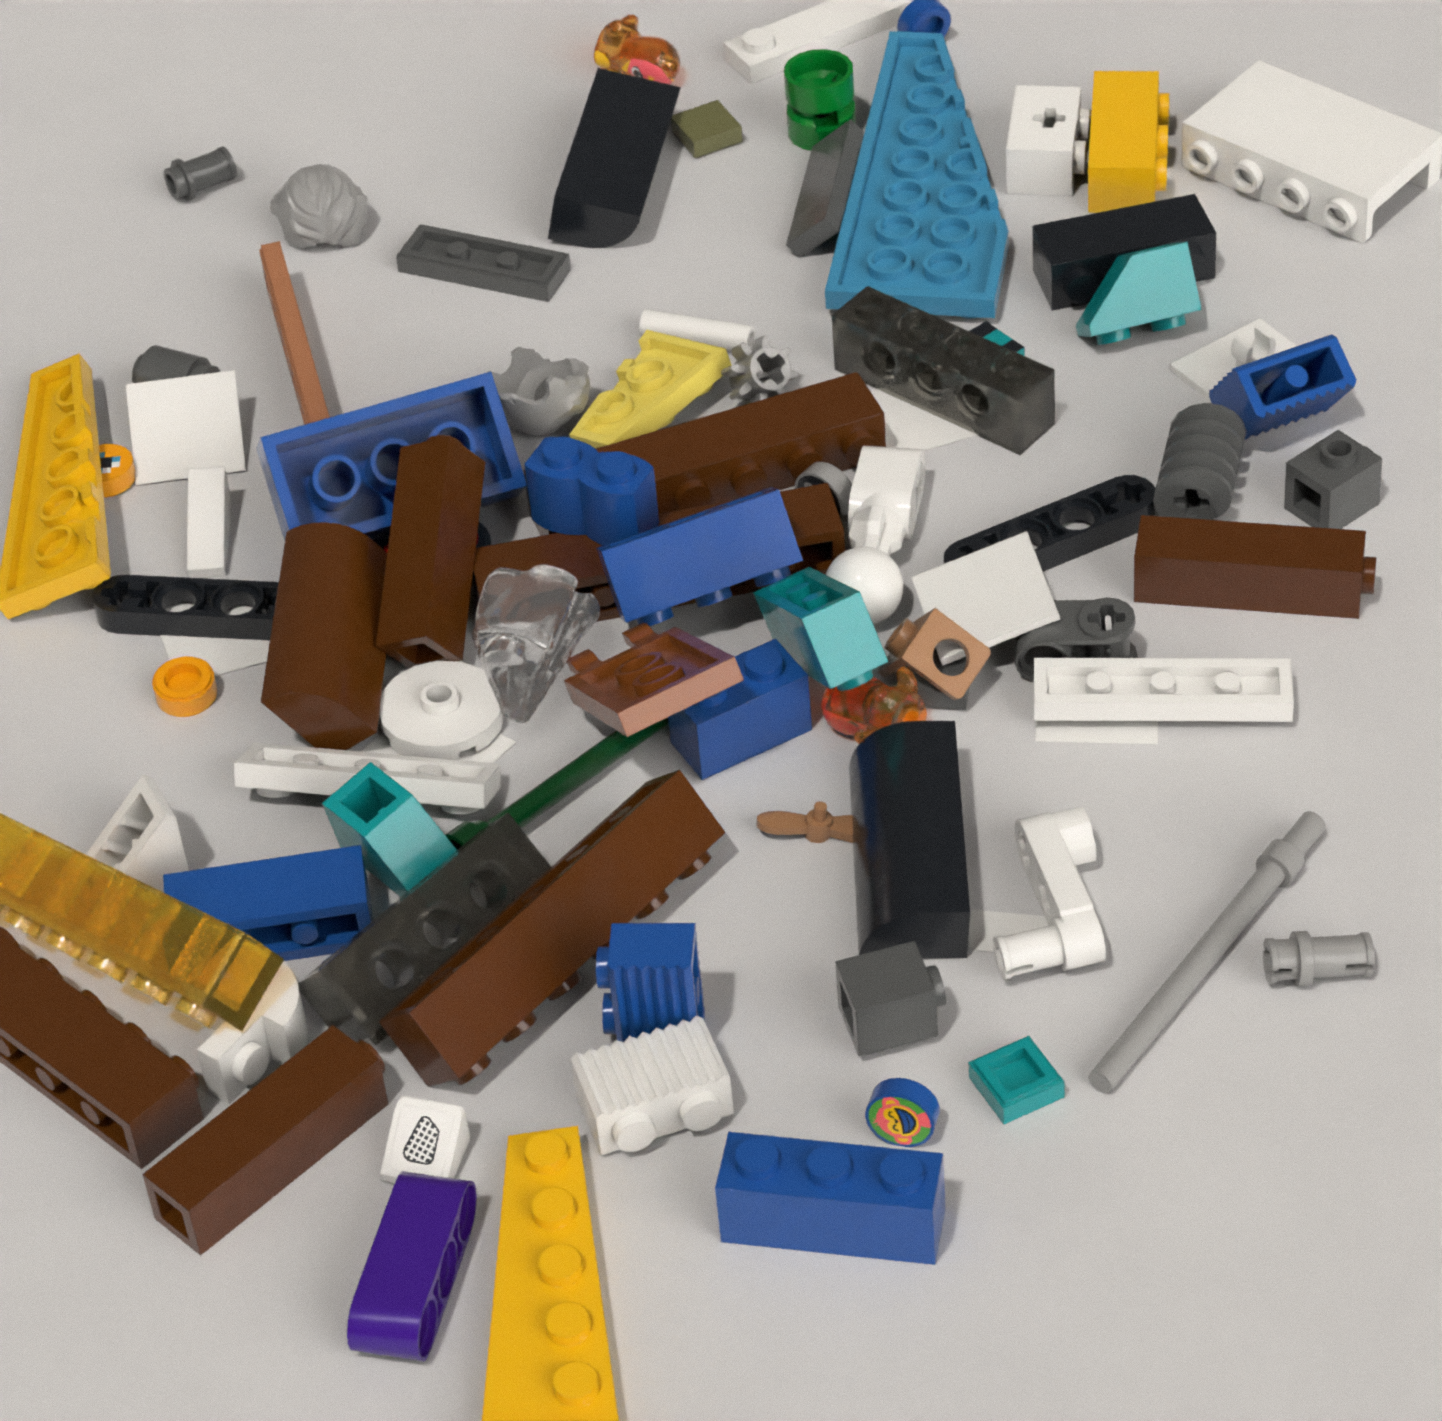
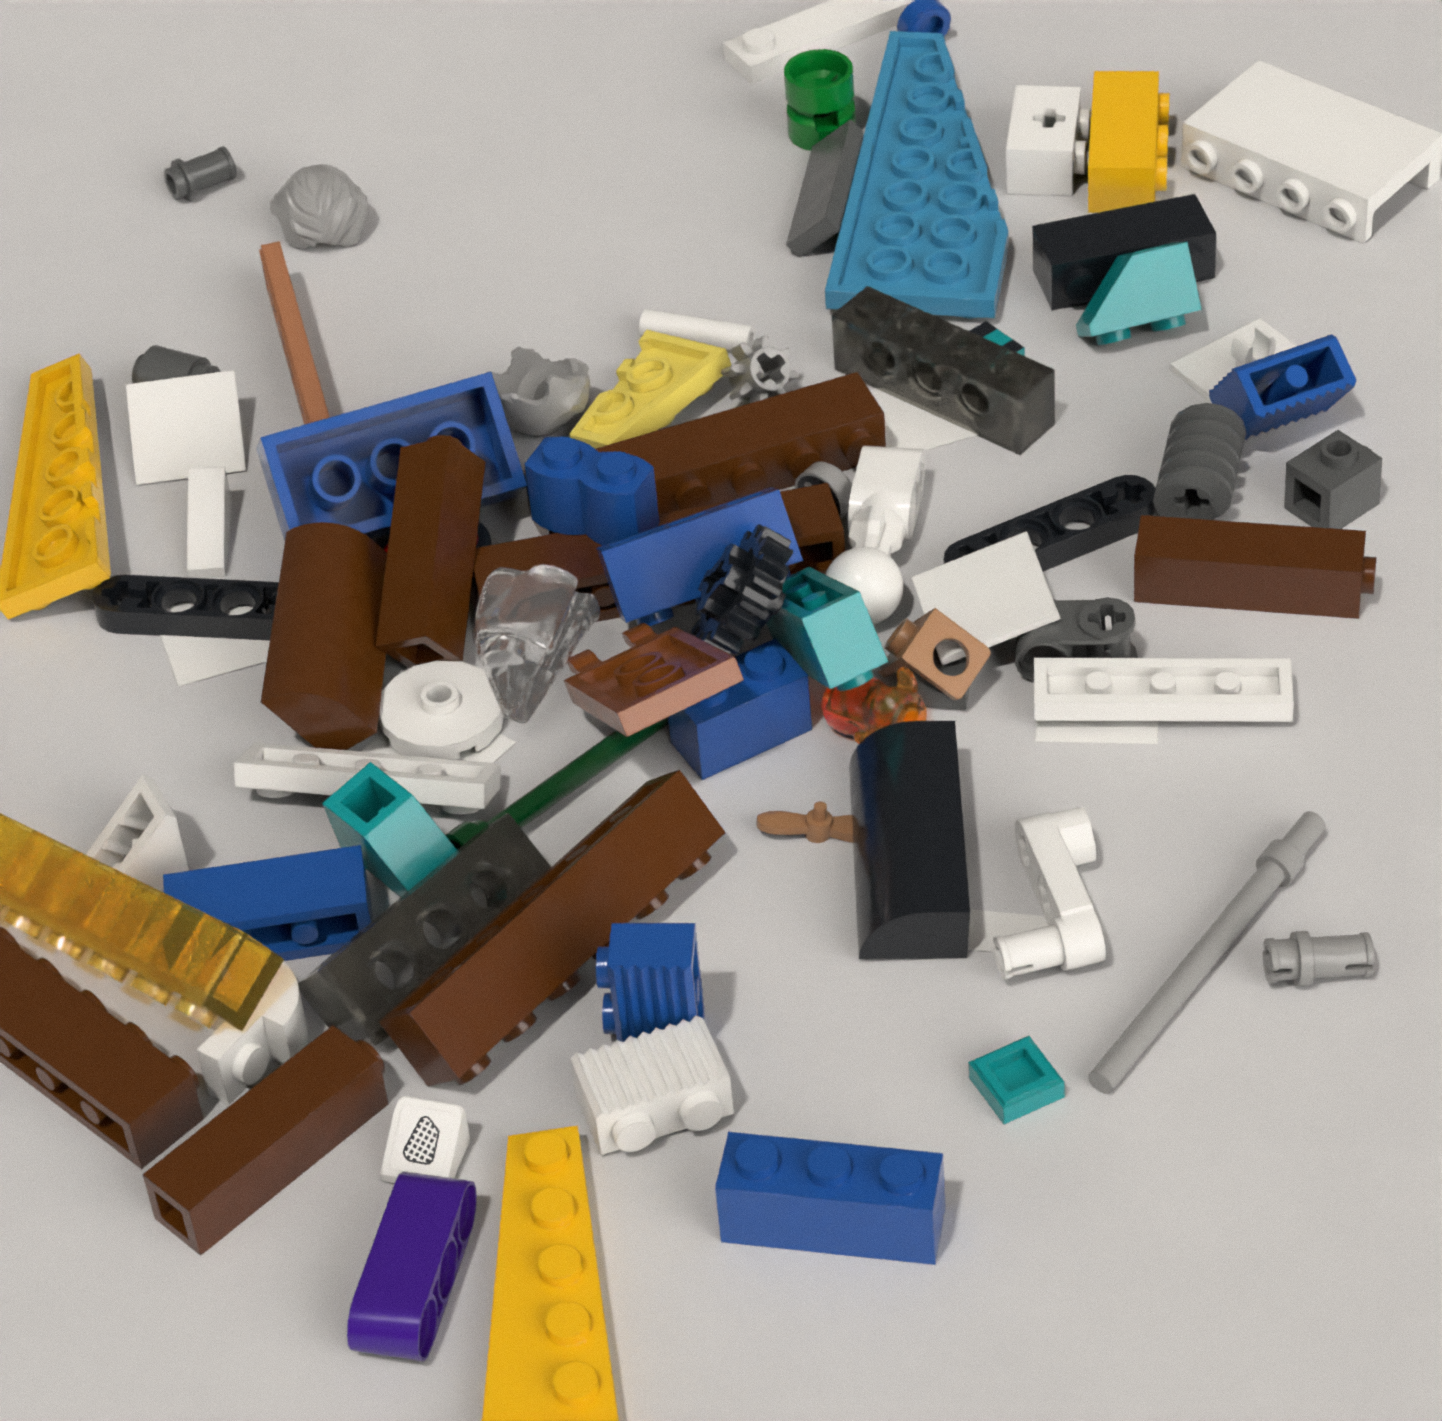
light orange tile [99,444,135,498] -> none
light orange tile [152,656,217,717] -> none
dark grey tile [396,224,571,302] -> none
black brick [548,68,681,248] -> none
clear orange animal [593,14,680,85] -> none
olive tile [671,100,743,158] -> none
dark grey brick [835,941,946,1057] -> none
tile [865,1078,940,1147] -> none
none -> black gear [691,524,793,655]

